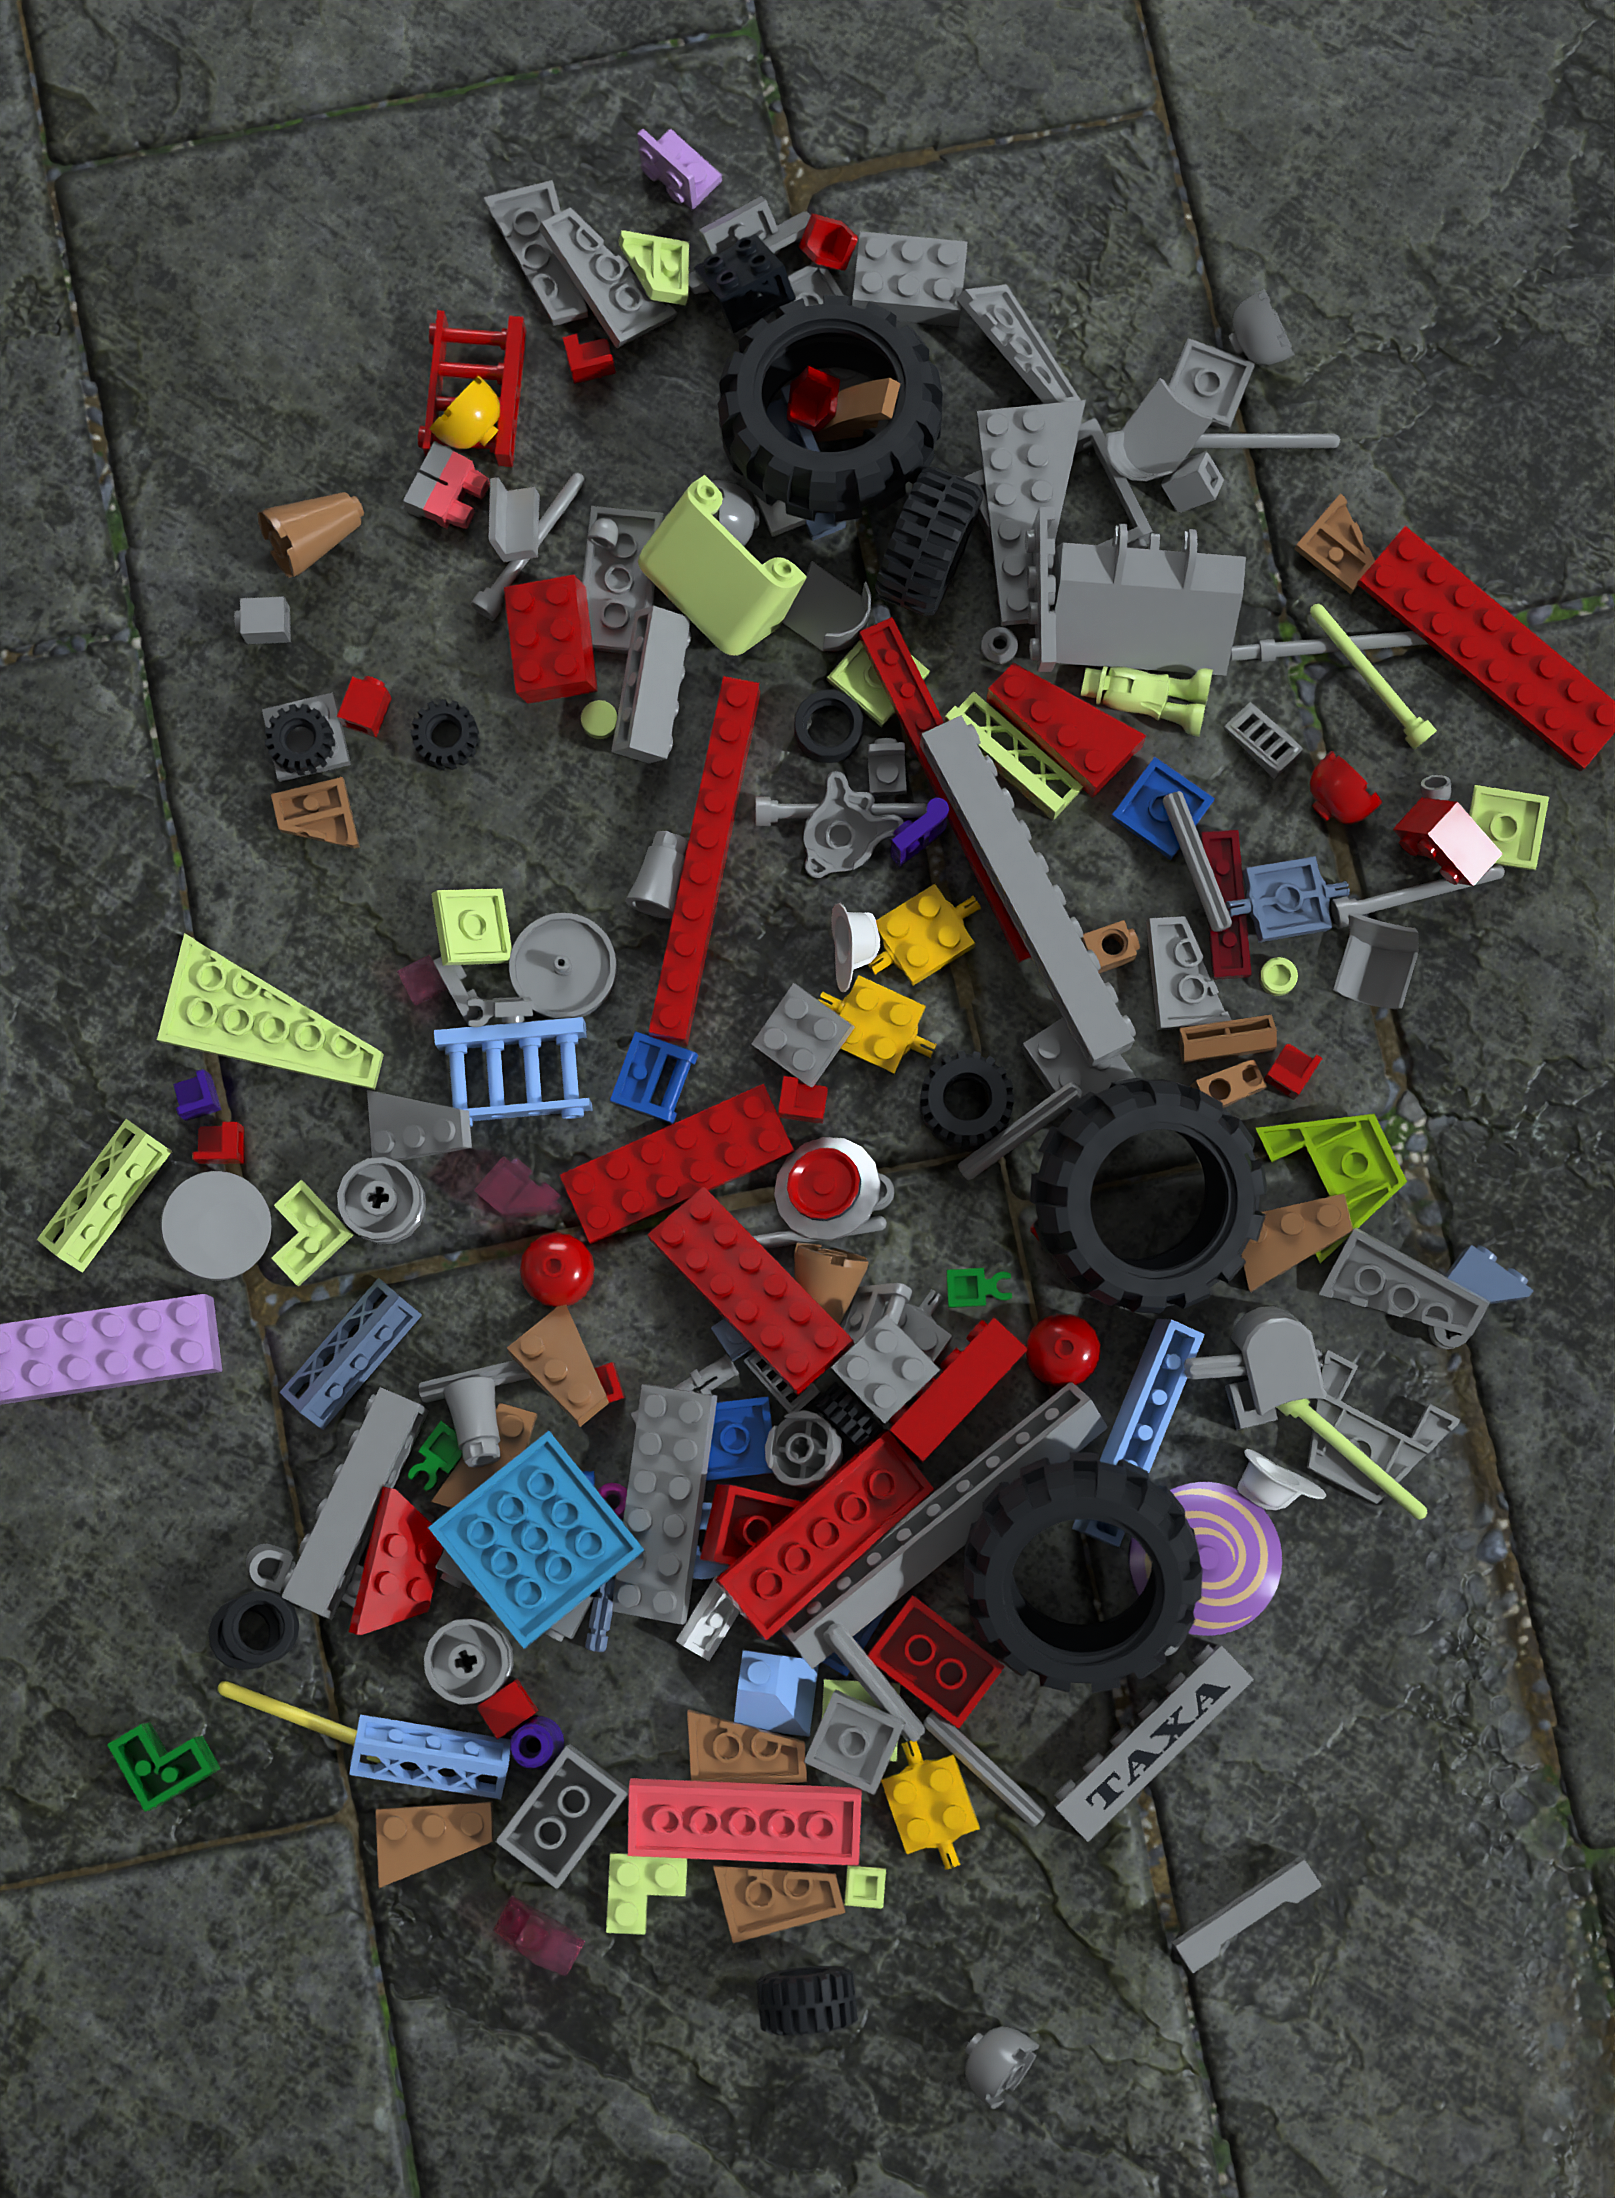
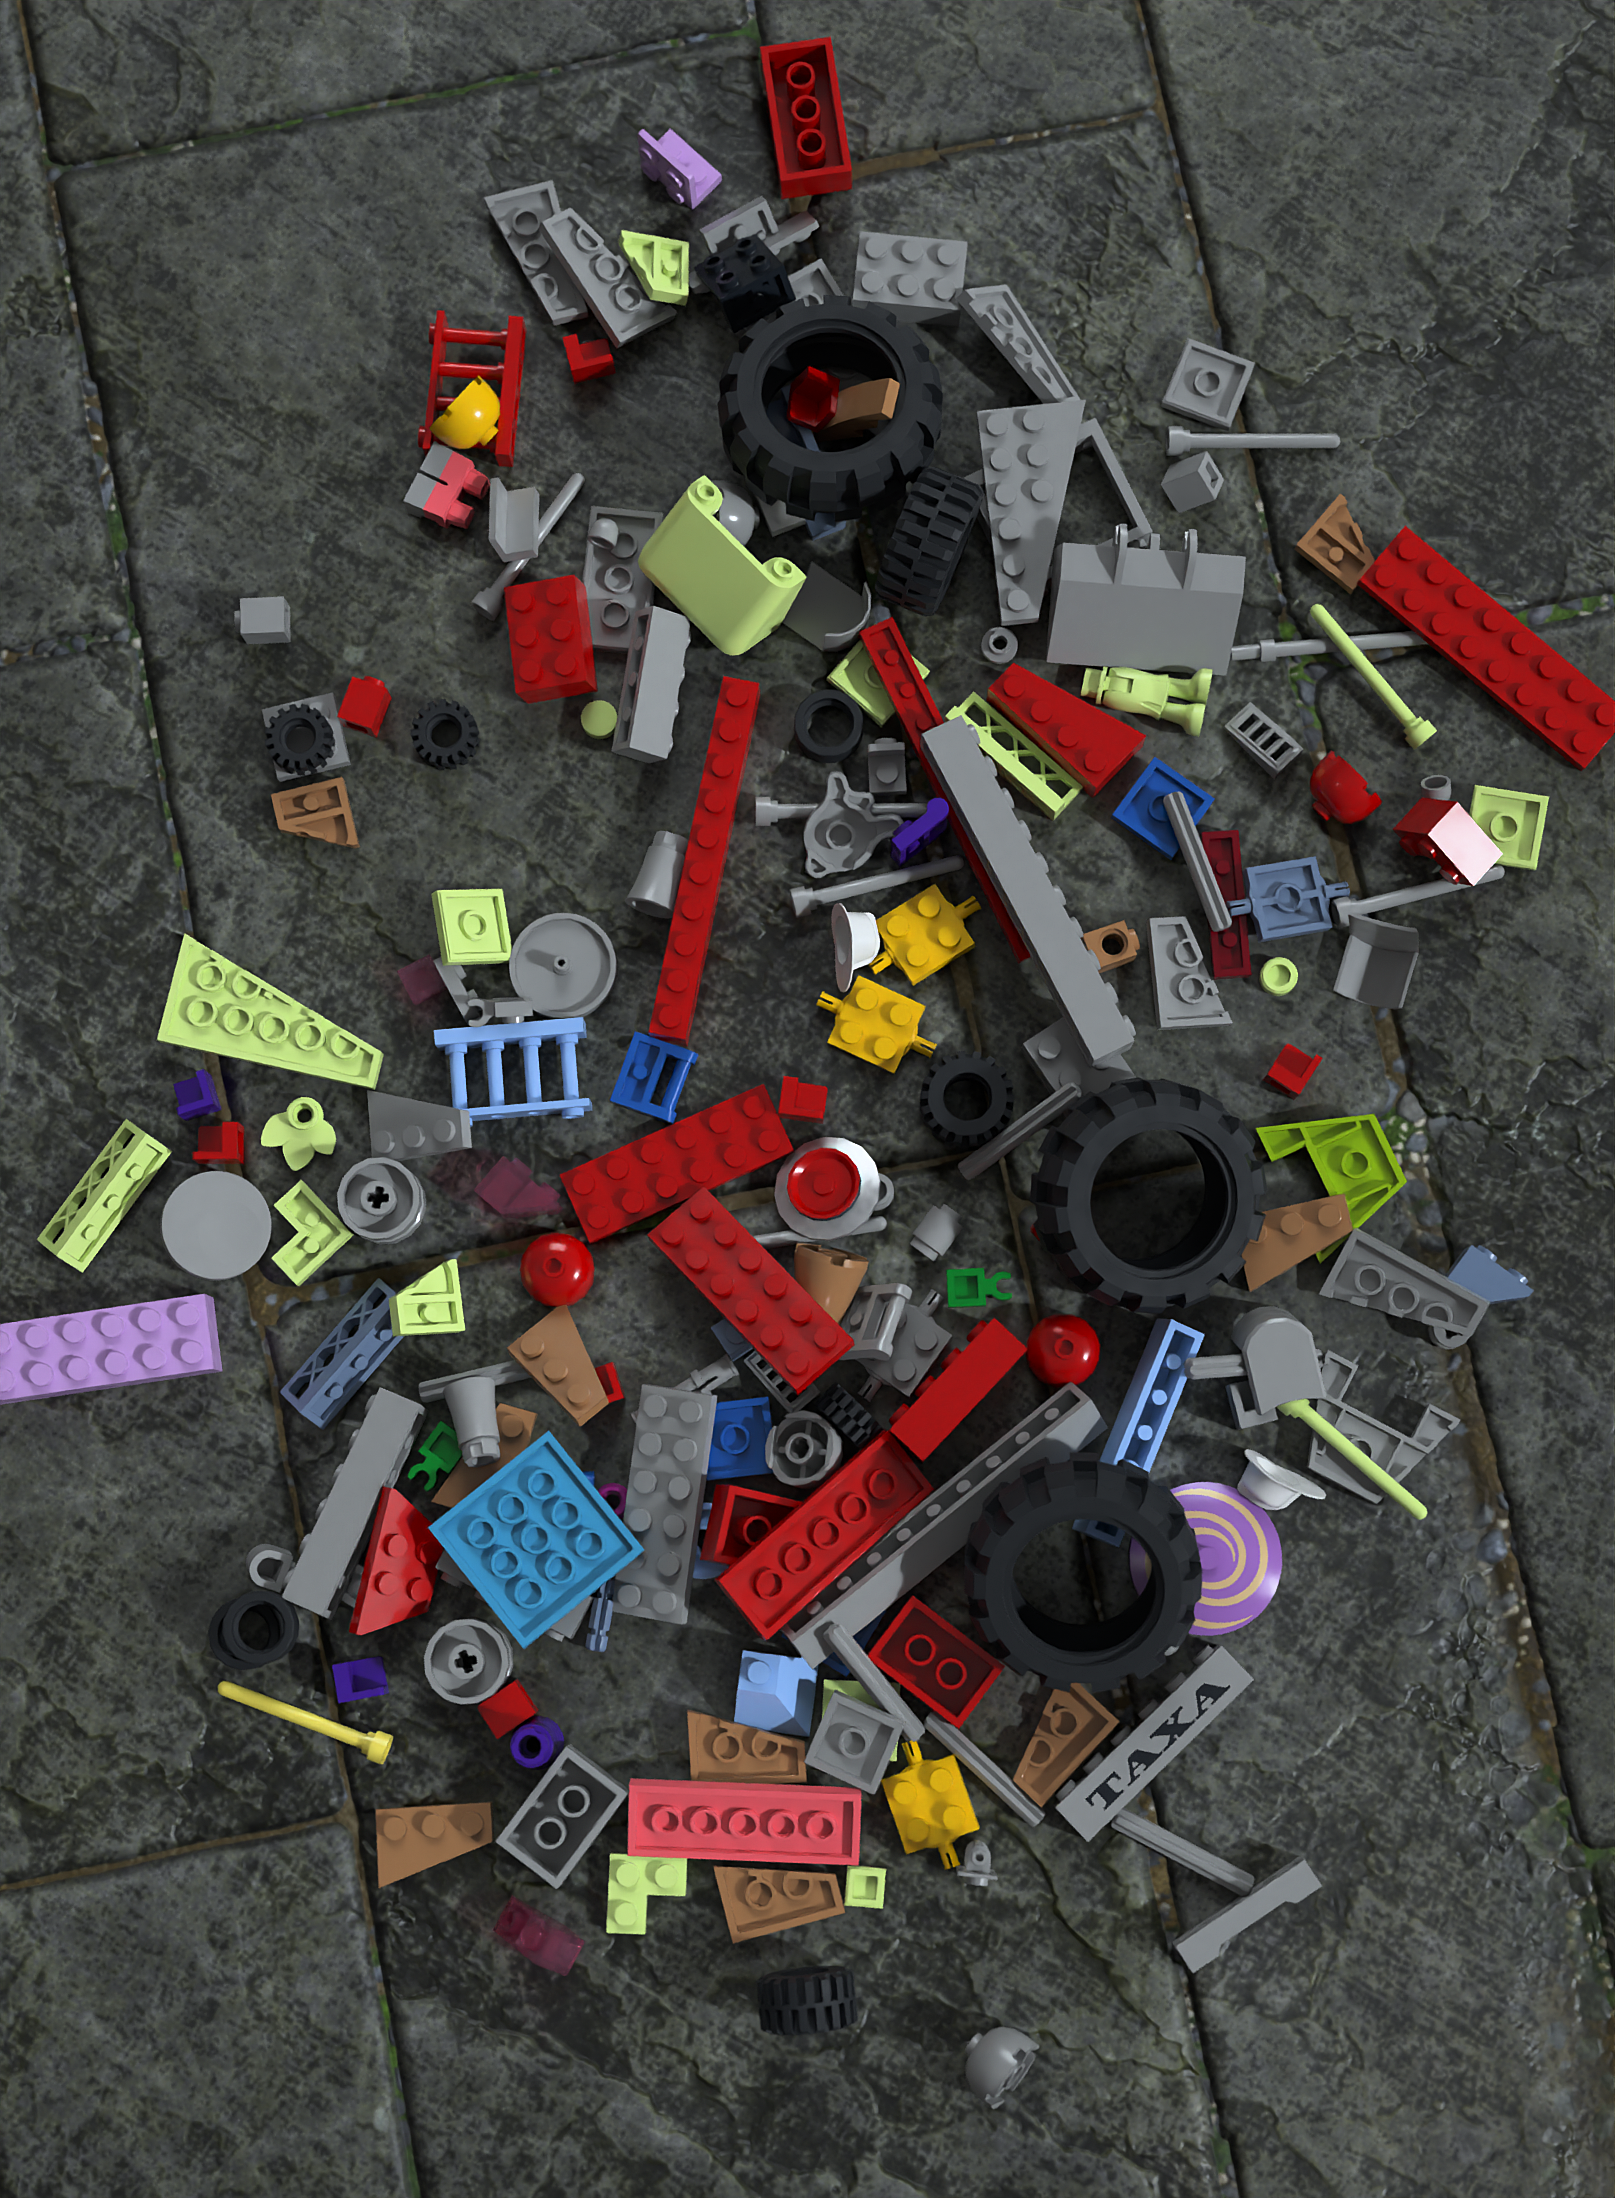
green brick [107,1722,221,1812] -> none
medium nougat cone [258,492,364,578] -> none
light blue fence [349,1715,511,1799] -> none
white plate [676,1575,739,1661] -> none
light grey plate [751,983,855,1088] -> none
red panel [799,213,858,271] -> none
light grey plate [831,1314,940,1423] -> none
light grey wing [1025,506,1056,672] -> none
light grey piece [1105,378,1213,481] -> none
medium nougat piece [1178,1014,1277,1064] -> none
medium nougat leg [1190,1060,1267,1108] -> none
light grey cylinder [1229,289,1295,365] -> none
none -> yellowish green plate [261,1097,336,1171]
none -> dark purple panel [332,1656,389,1703]
none -> yellowish green wing [389,1259,465,1336]
none -> red brick [760,37,852,199]
none -> light grey piece [789,855,964,918]
none -> light grey brick [910,1204,964,1261]
none -> light grey hinge [955,1840,998,1886]
none -> medium nougat wing [1013,1683,1120,1808]
none -> light grey axle [1111,1807,1255,1896]

